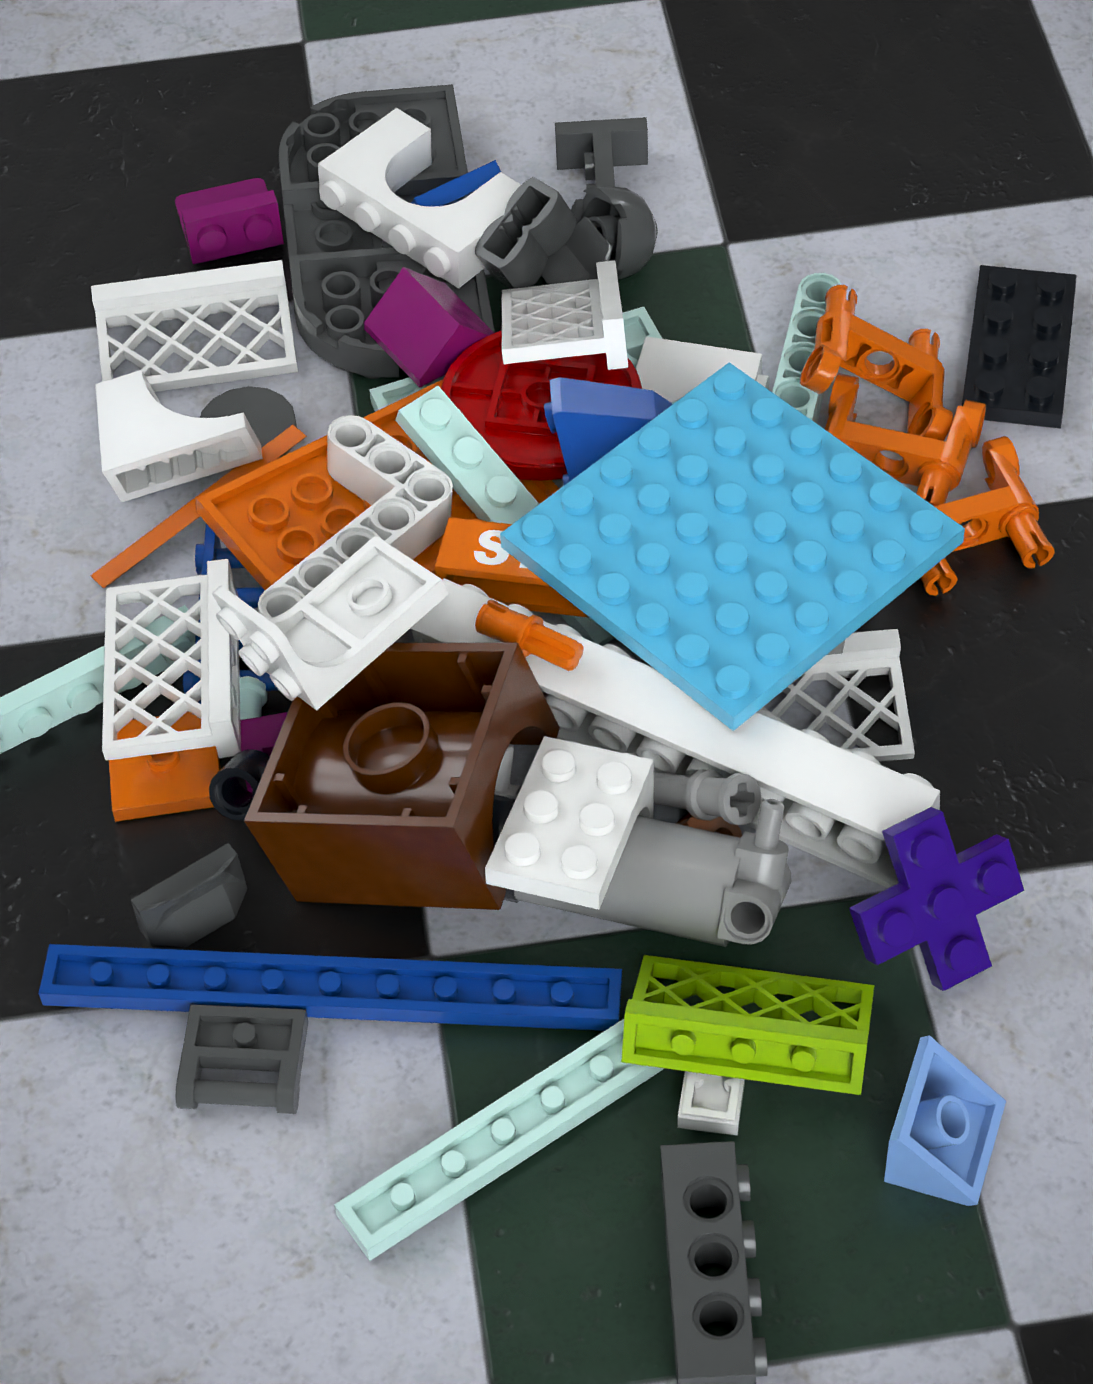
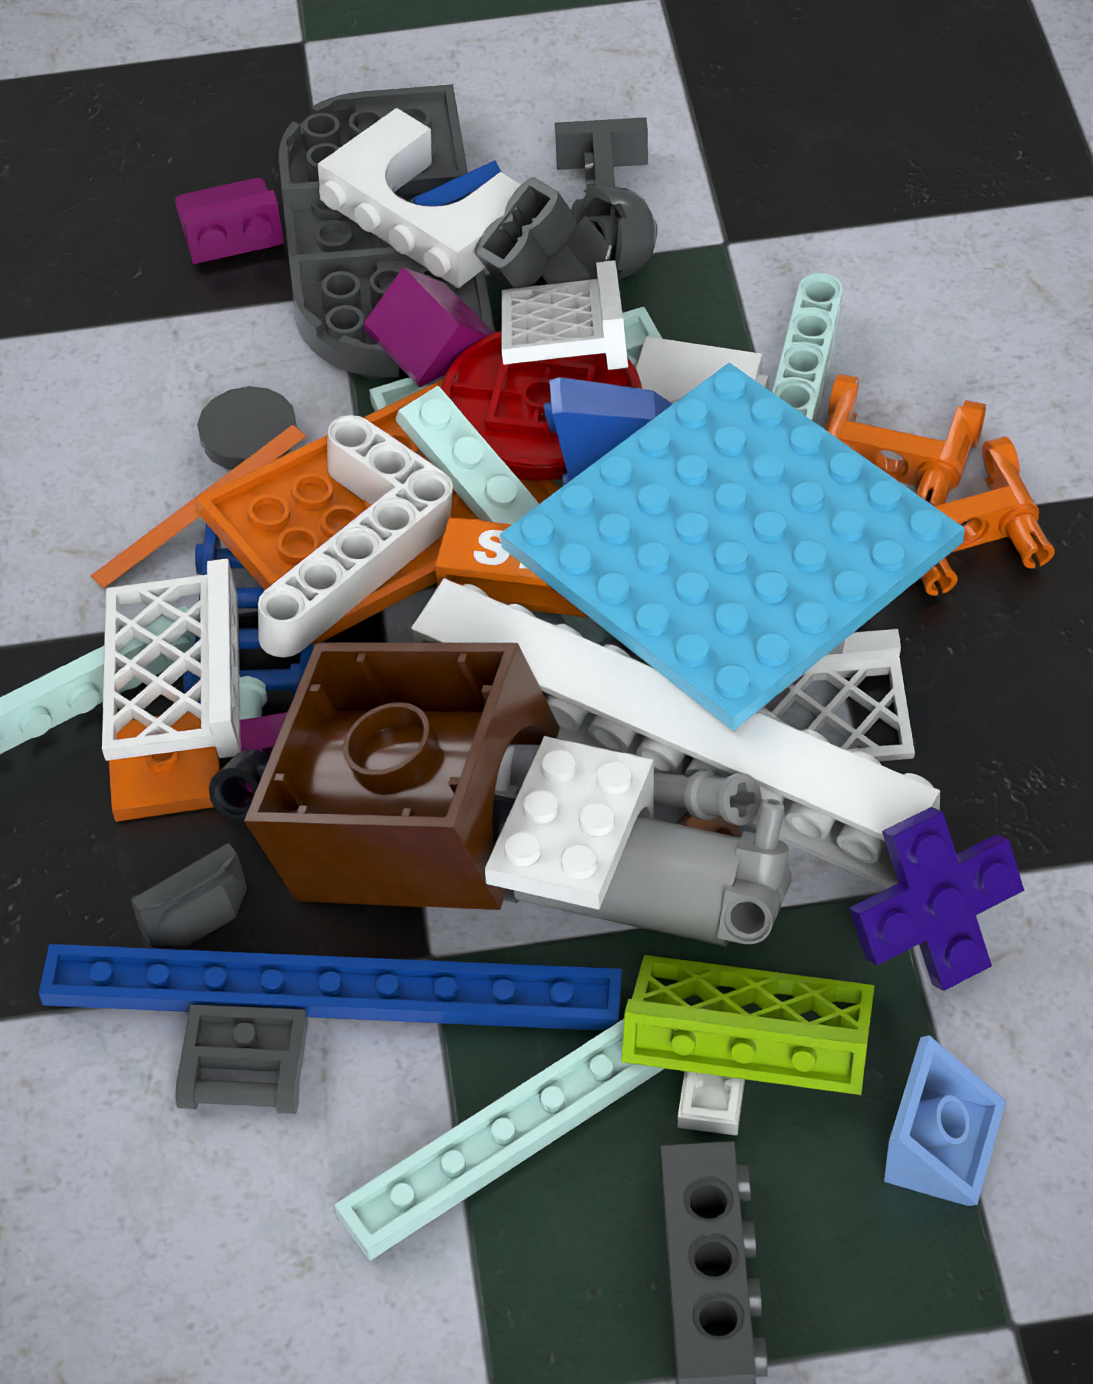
white fence [91,260,298,392] -> none
white arch [95,370,263,502] -> none
white bracket [212,535,449,711] -> none
orange axle [475,600,584,671] -> none
orange connector [800,285,953,441] -> none
black plate [962,265,1077,429] -> none

